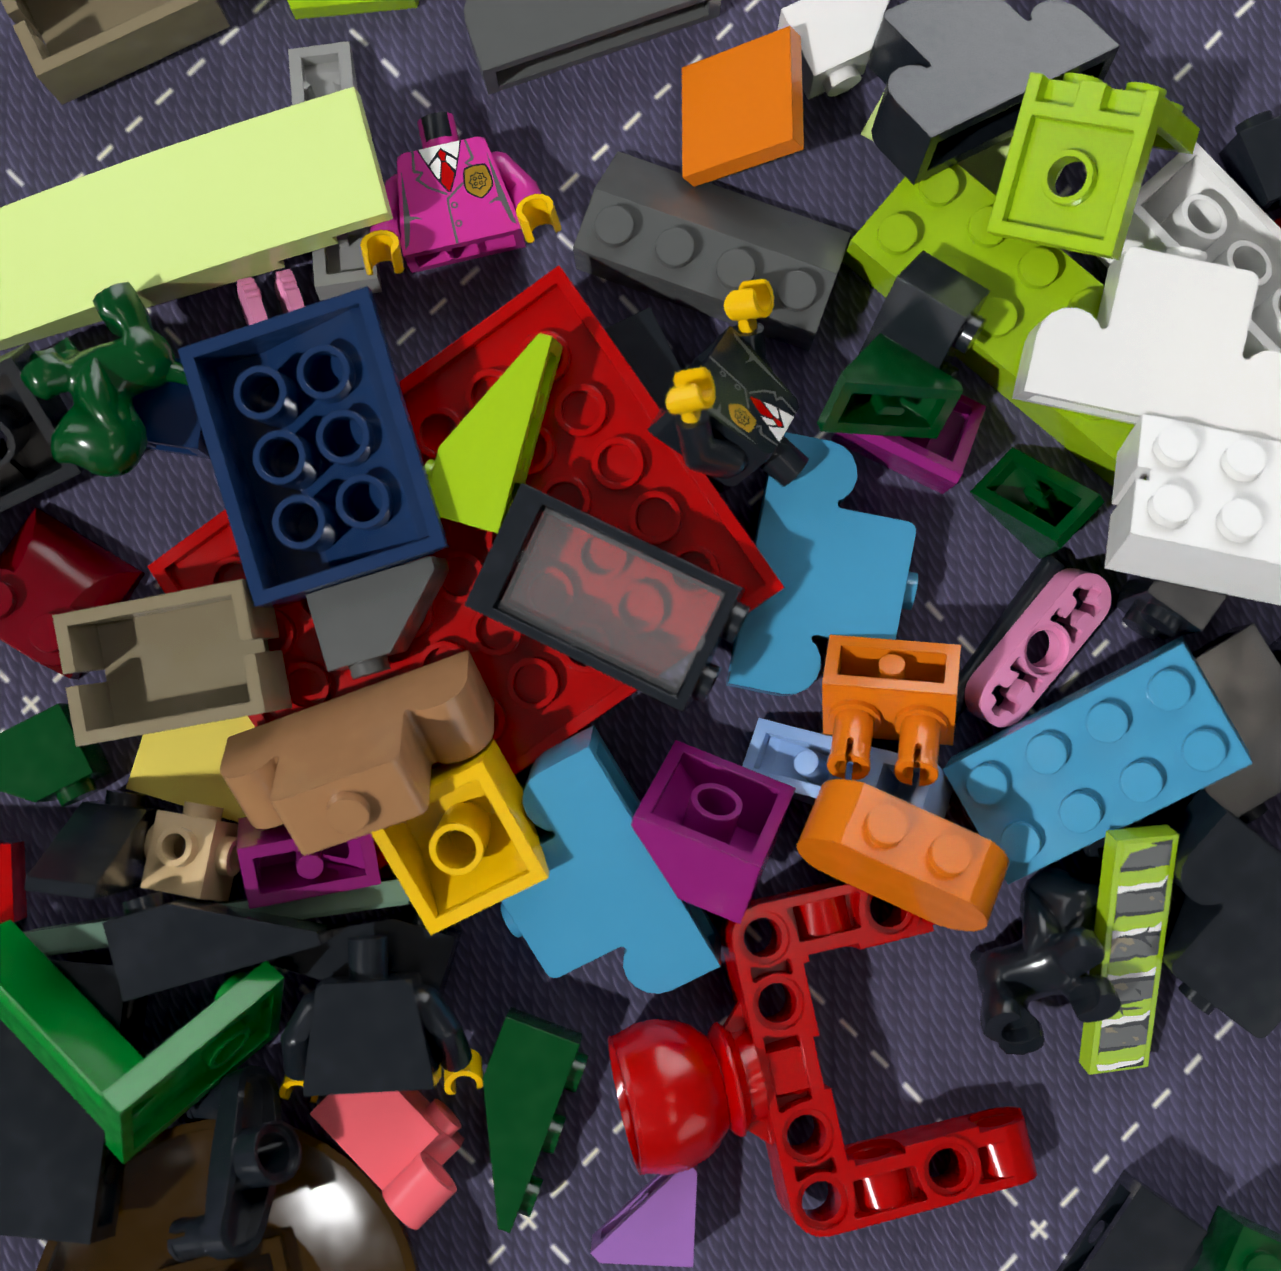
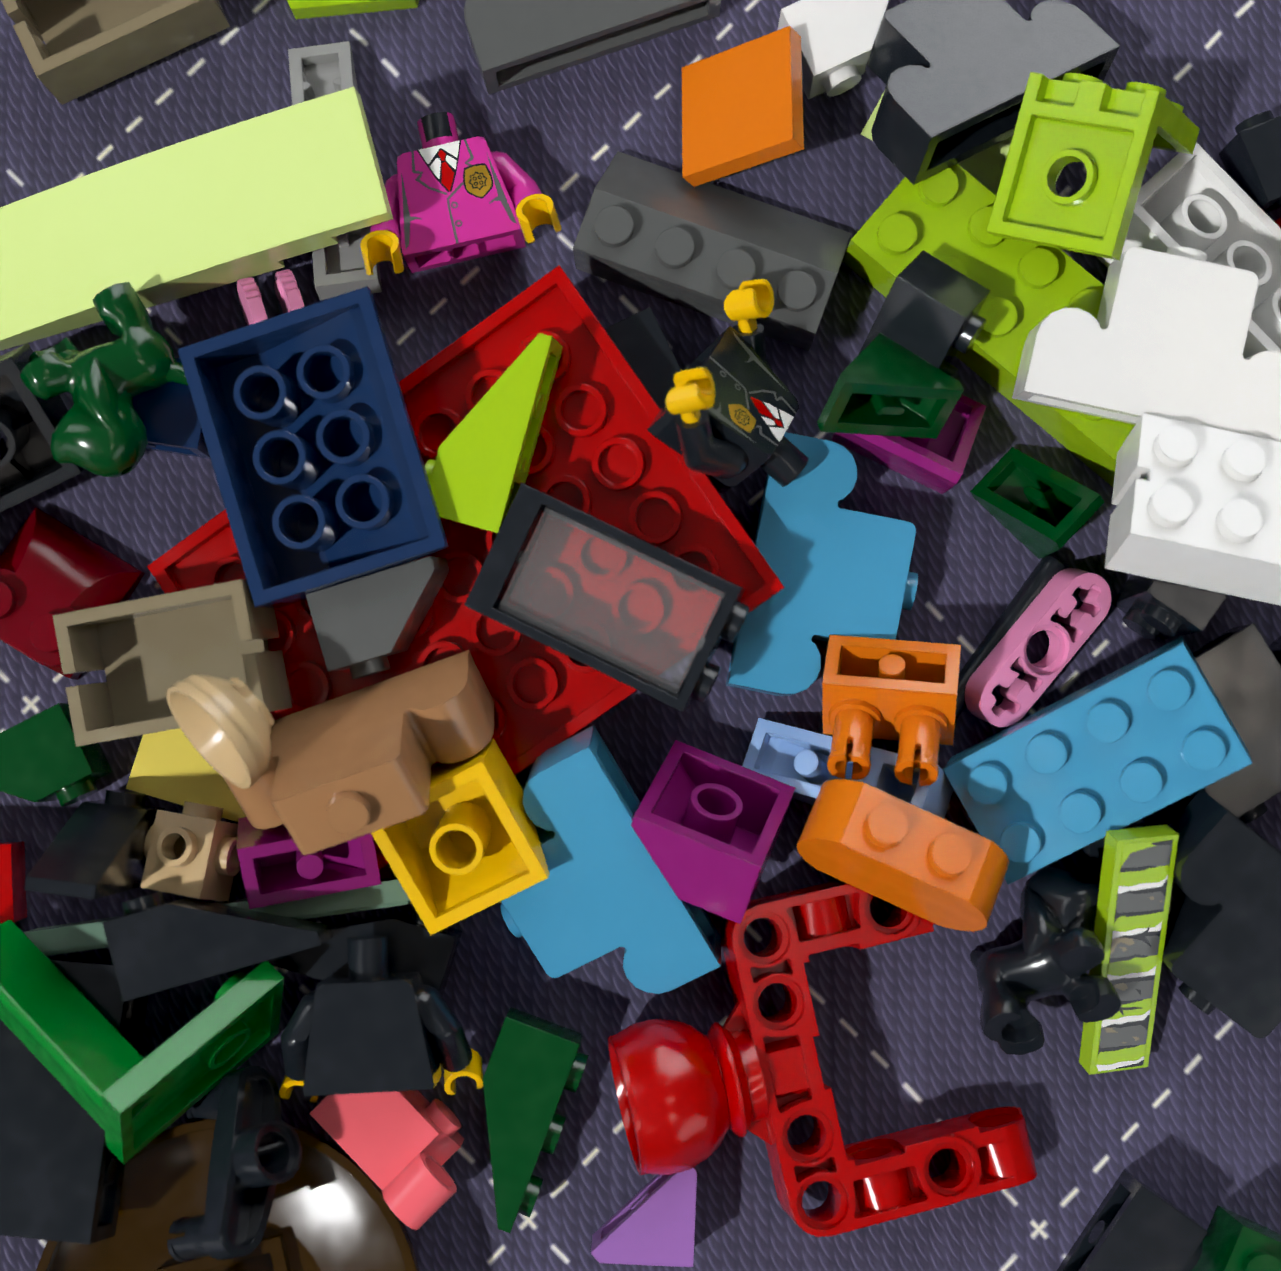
none -> tan piece [166,675,274,789]

